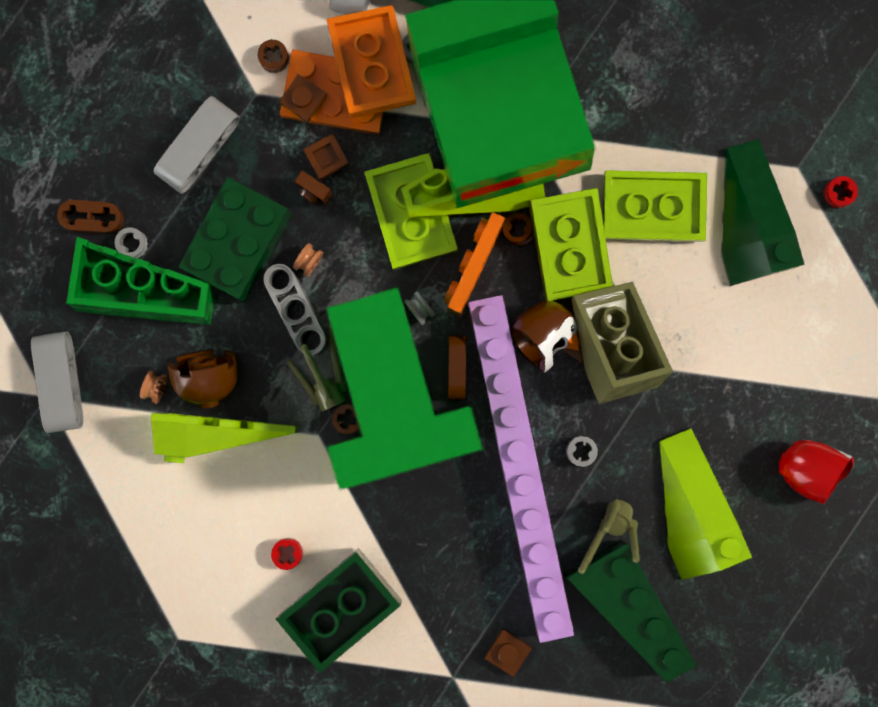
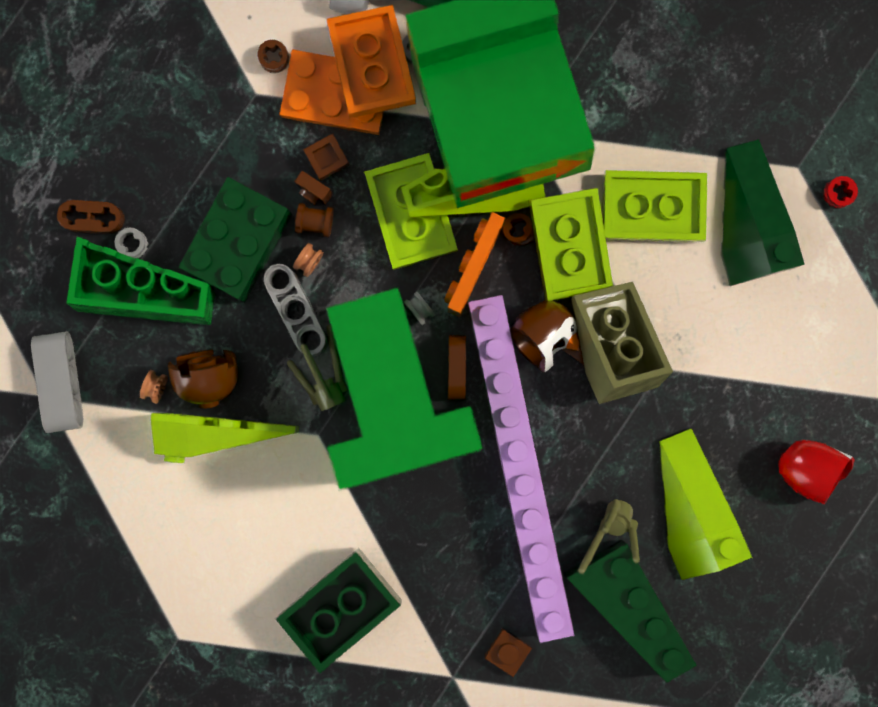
light grey beam [153,96,240,194] -> none
red bush [271,538,303,570] -> none
reddish brown plate [279,74,327,123] -> none
reddish brown bush [332,403,360,434] -> none
light grey bush [566,436,598,467] -> none
none -> reddish brown bush [295,203,334,238]

